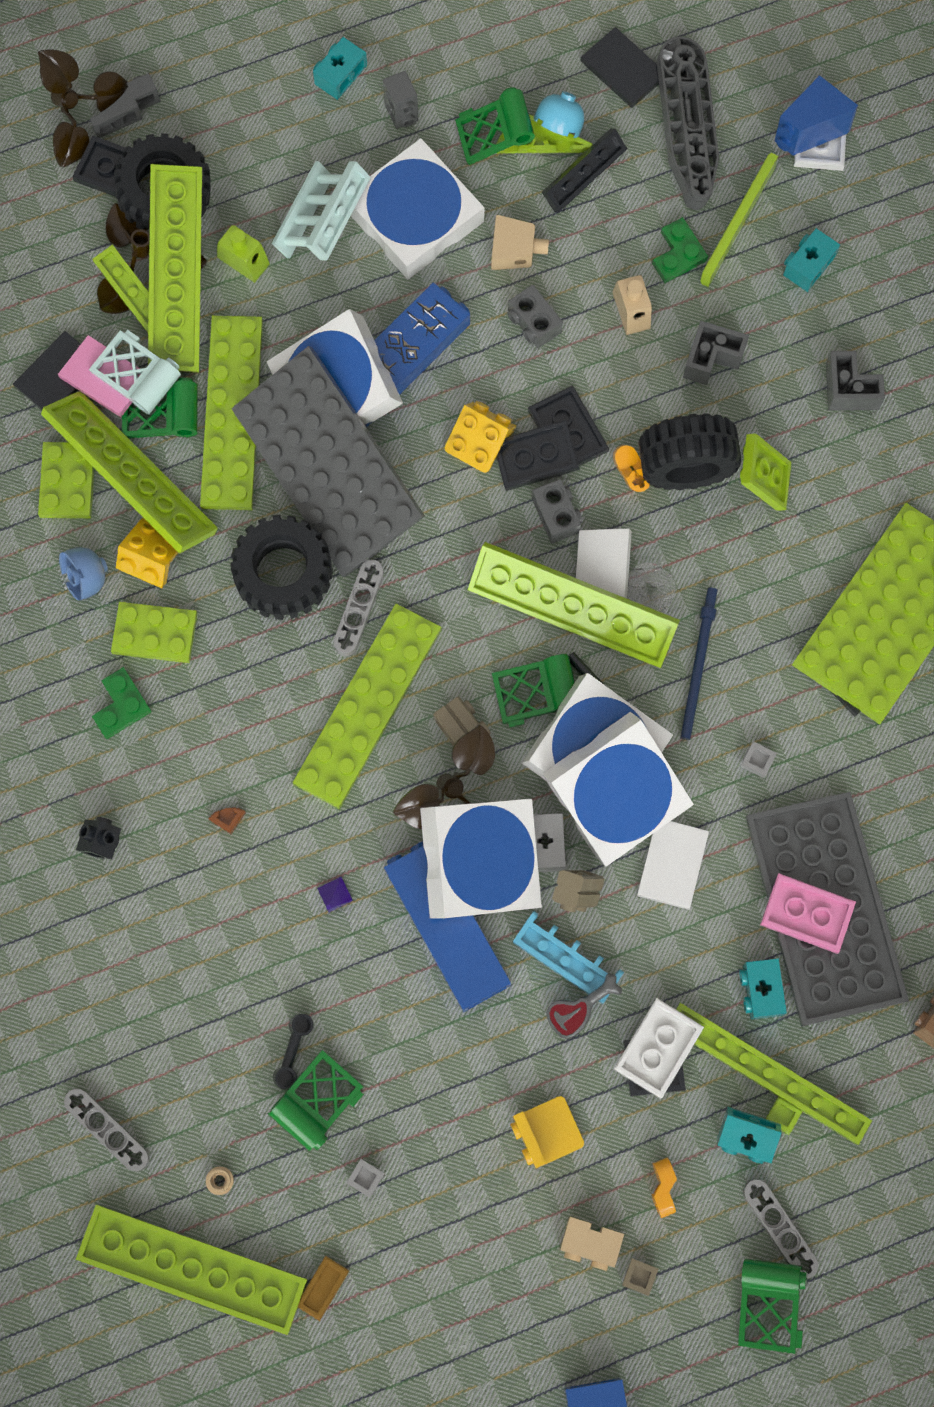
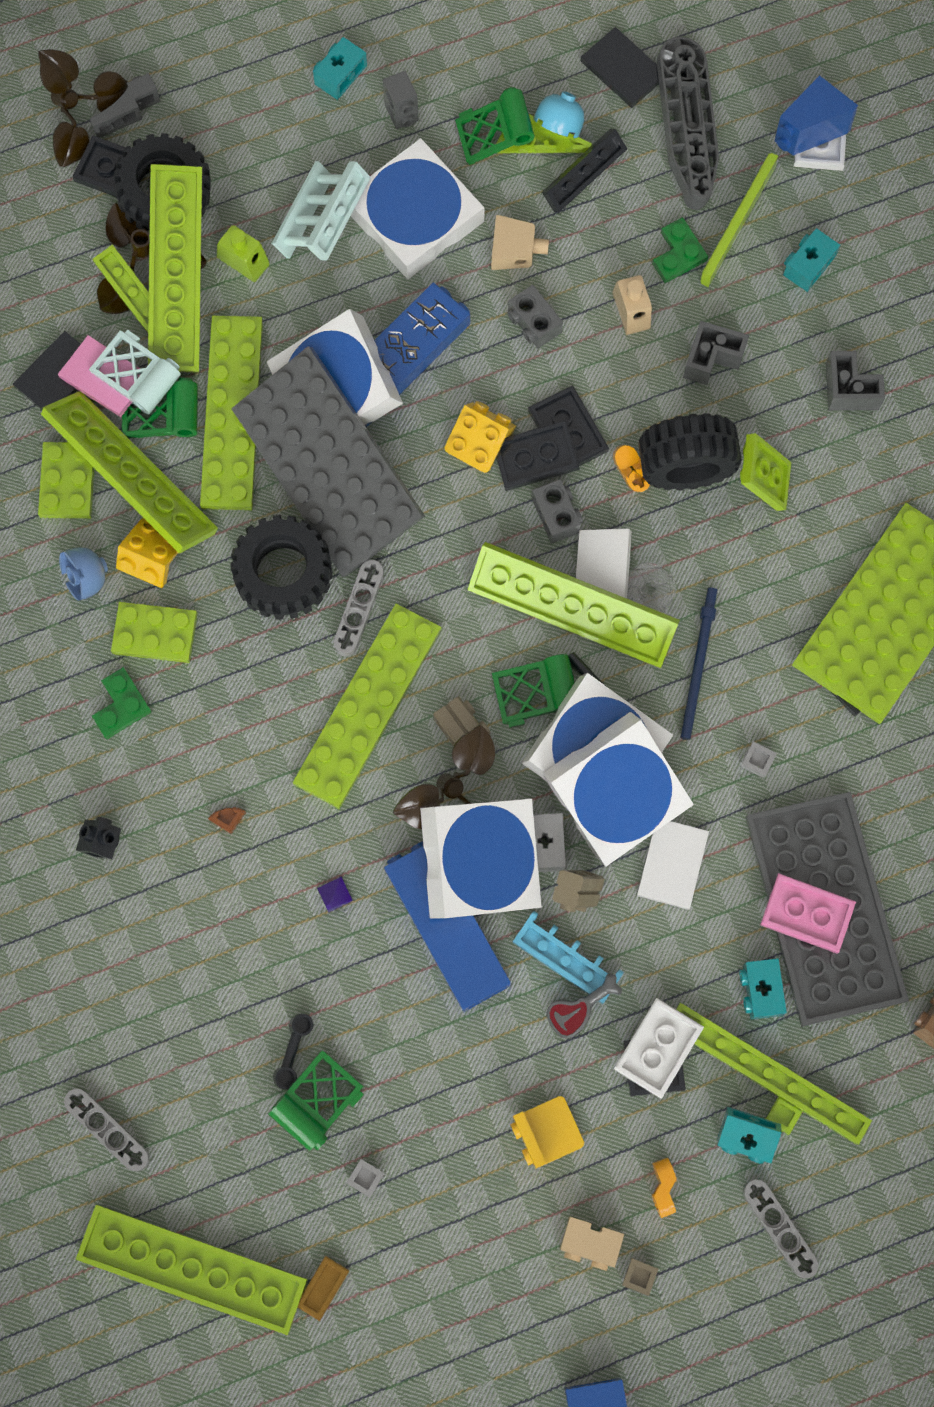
tan plate [206,1167,234,1195] -> none
green piece [738,1259,807,1354] -> none

